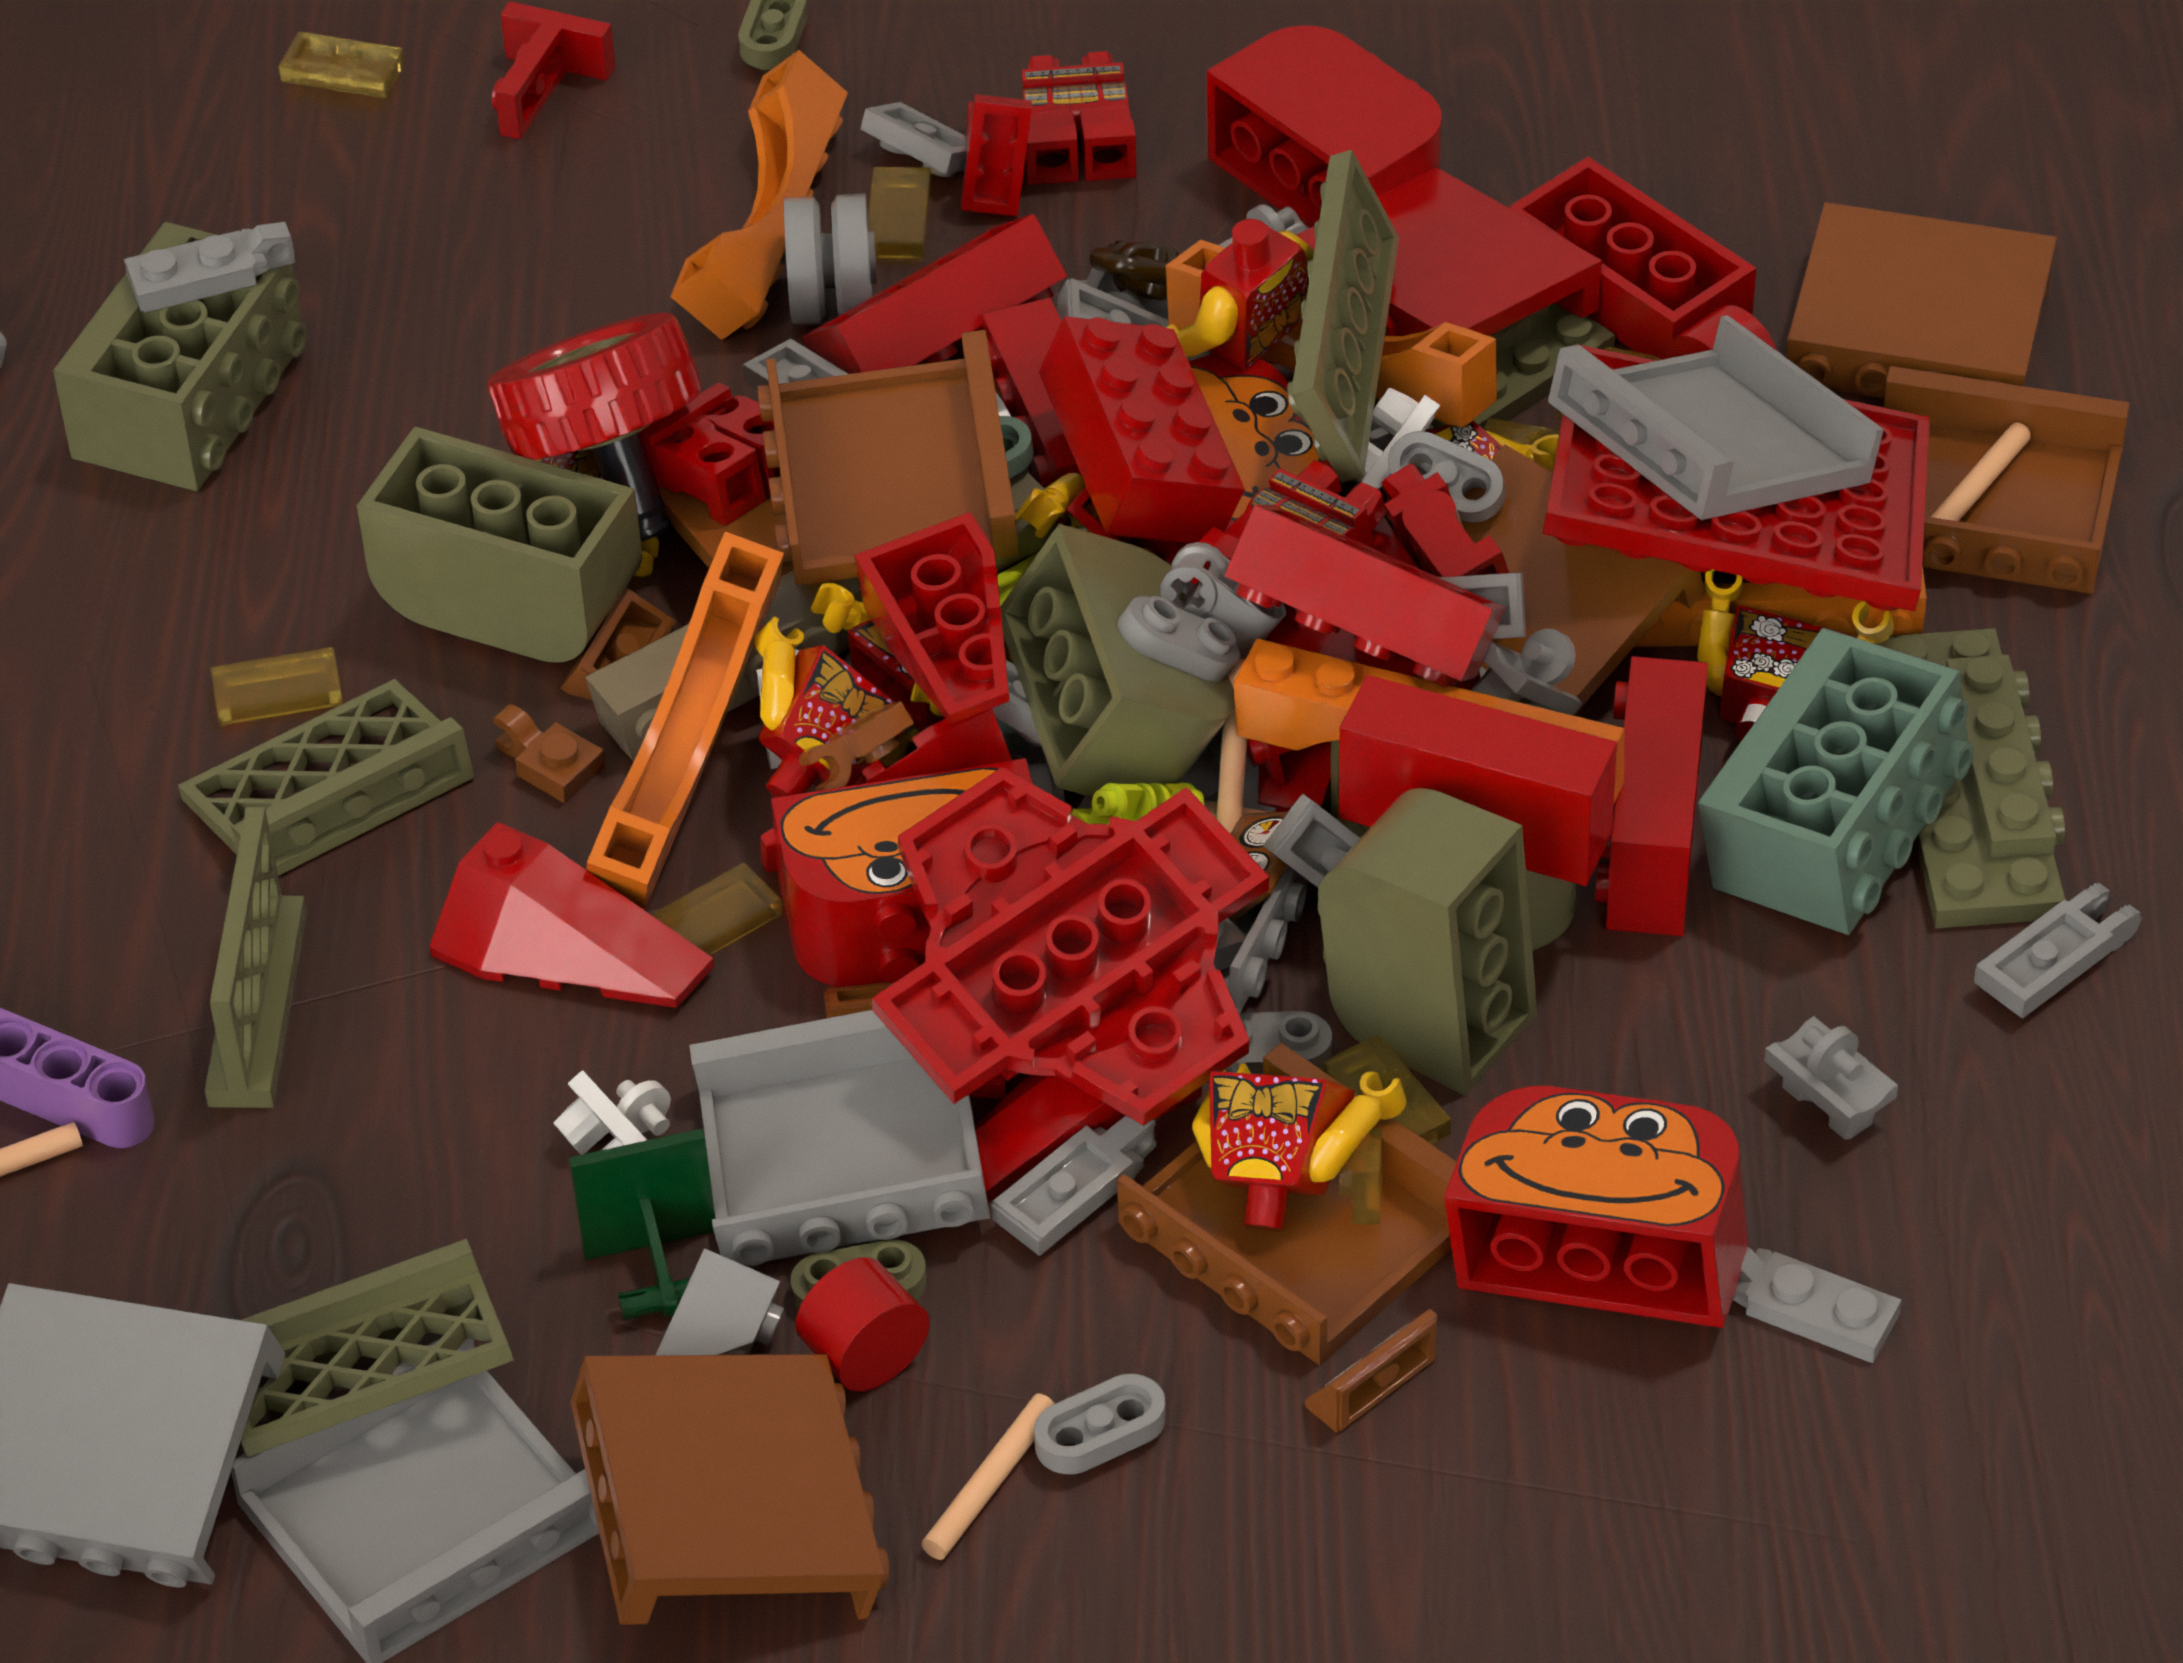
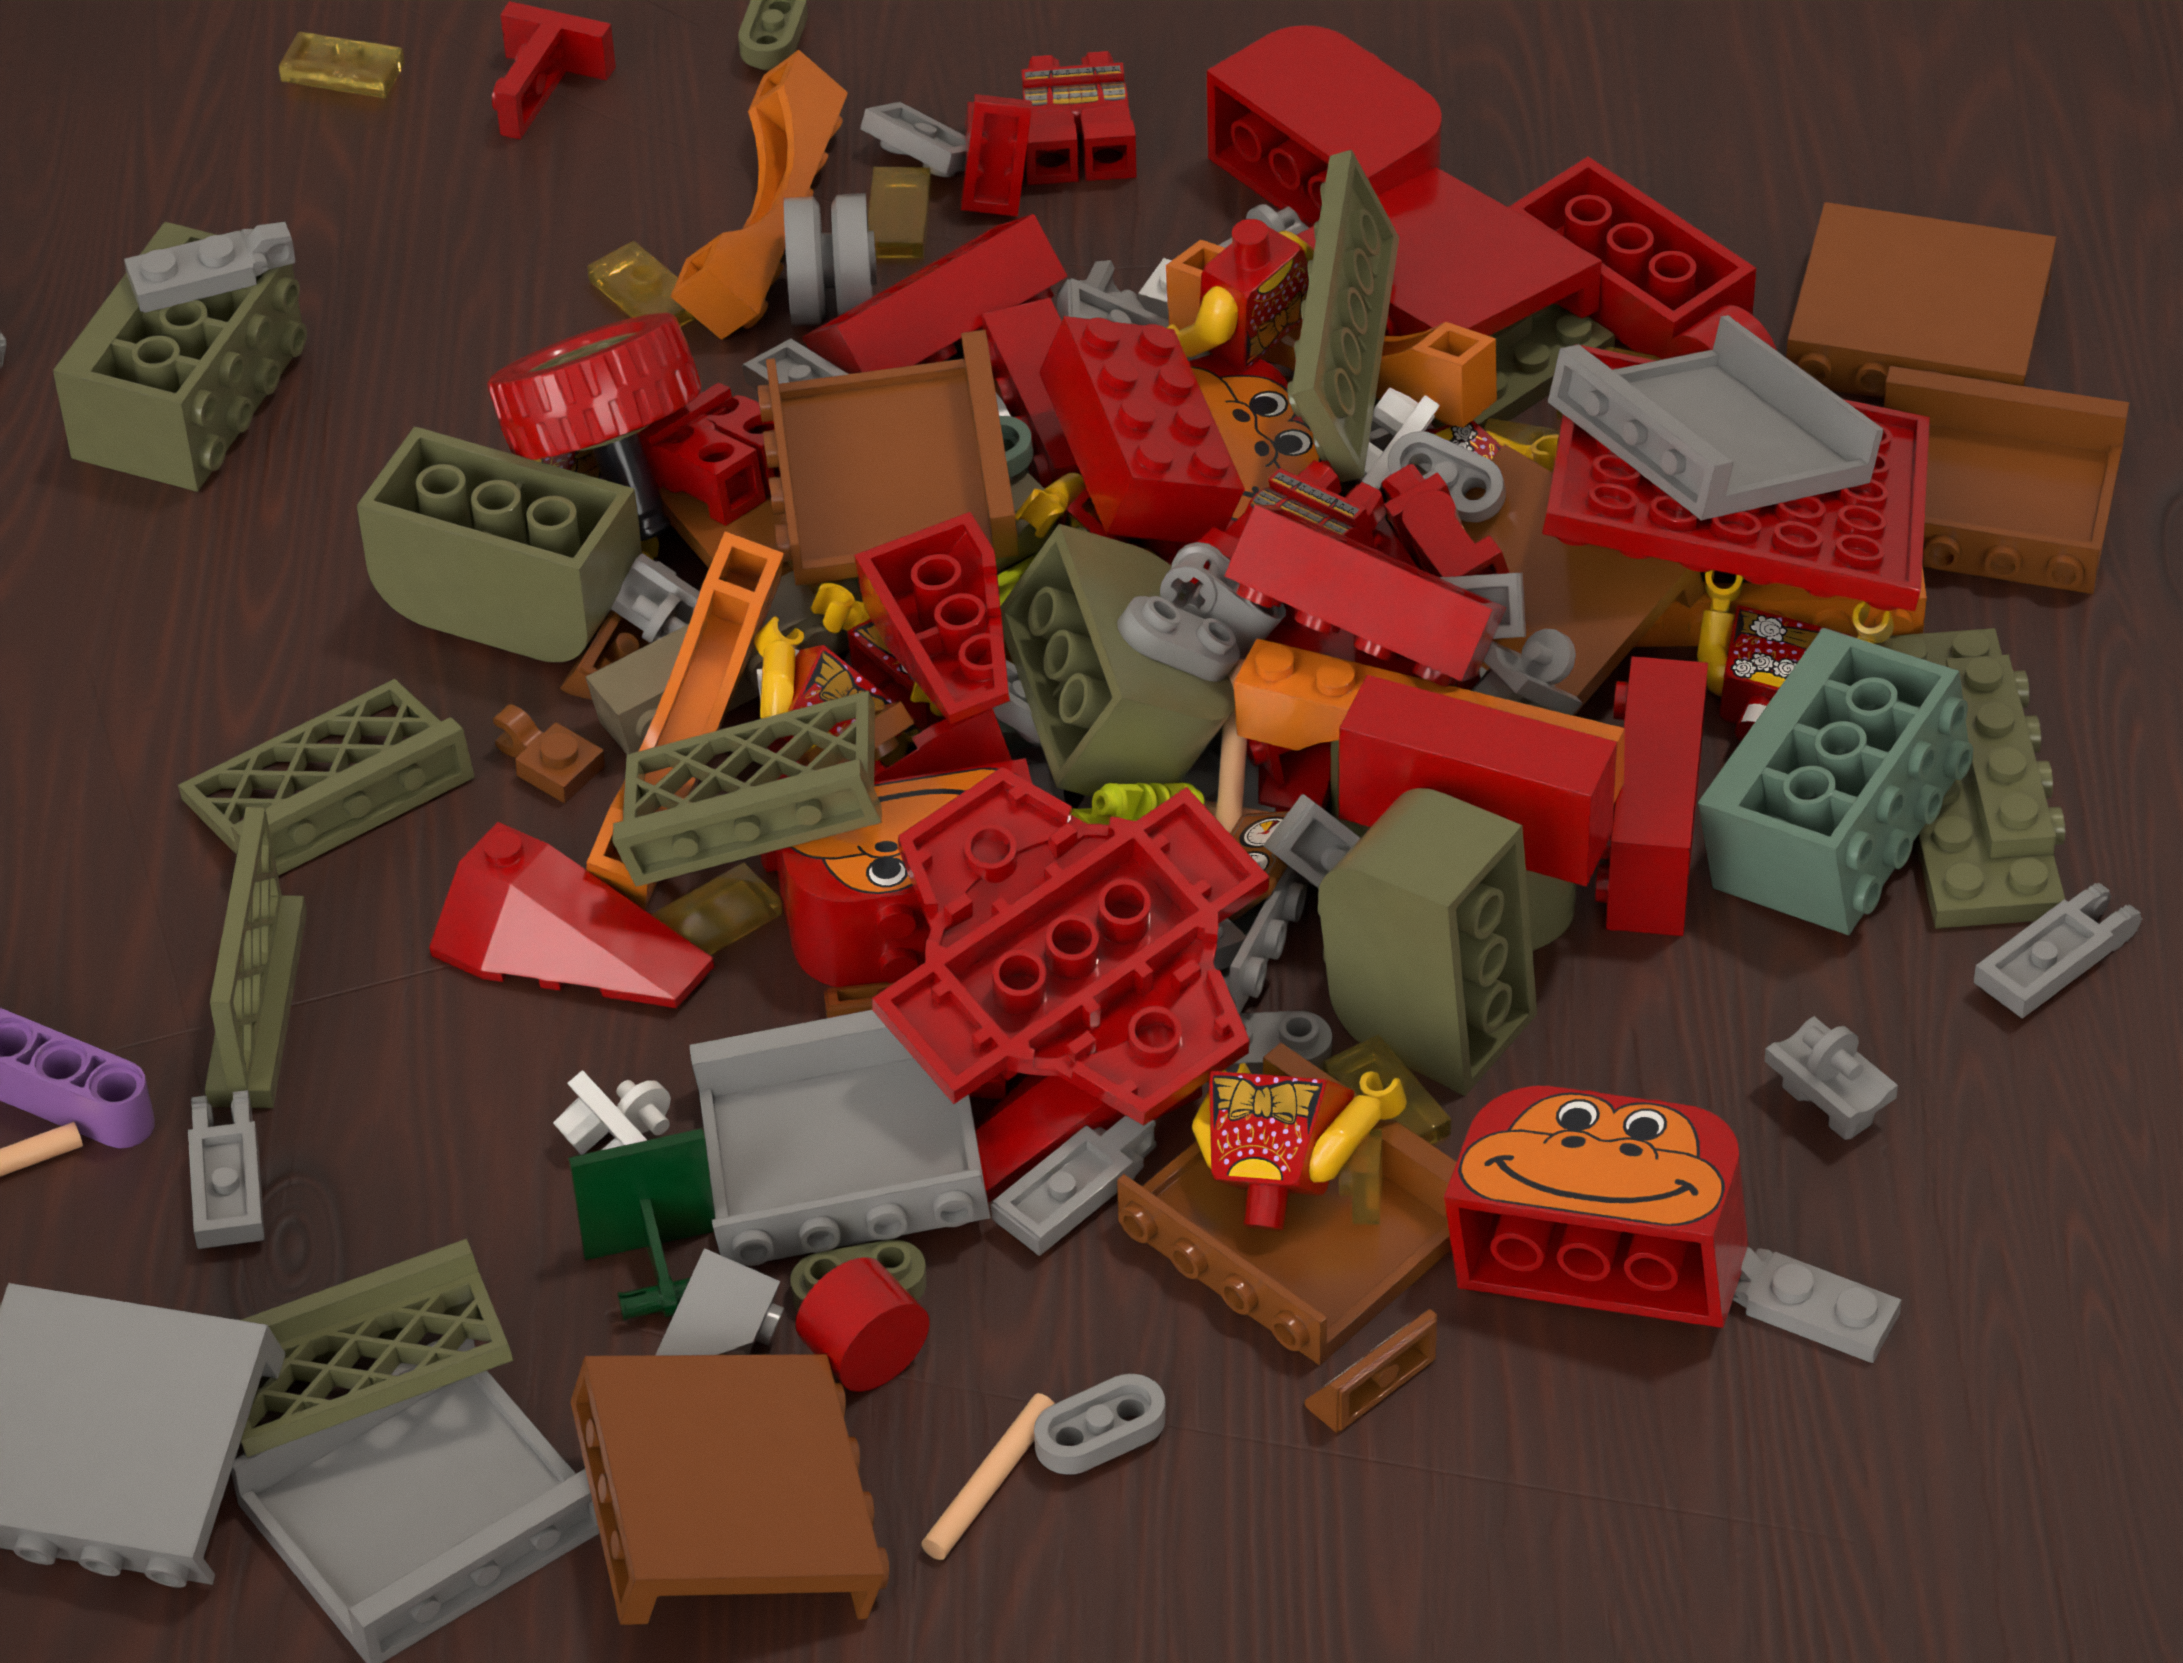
clear yellow tile [211,647,343,725] -> none
dark brown piece [1089,240,1179,300] -> none
light nougat bar [1930,422,2031,521] -> none
none -> light grey hinge [188,1090,265,1249]
none -> clear yellow plate [587,241,695,327]
none -> light grey hips [611,553,700,643]
none -> olive fence [612,690,882,887]

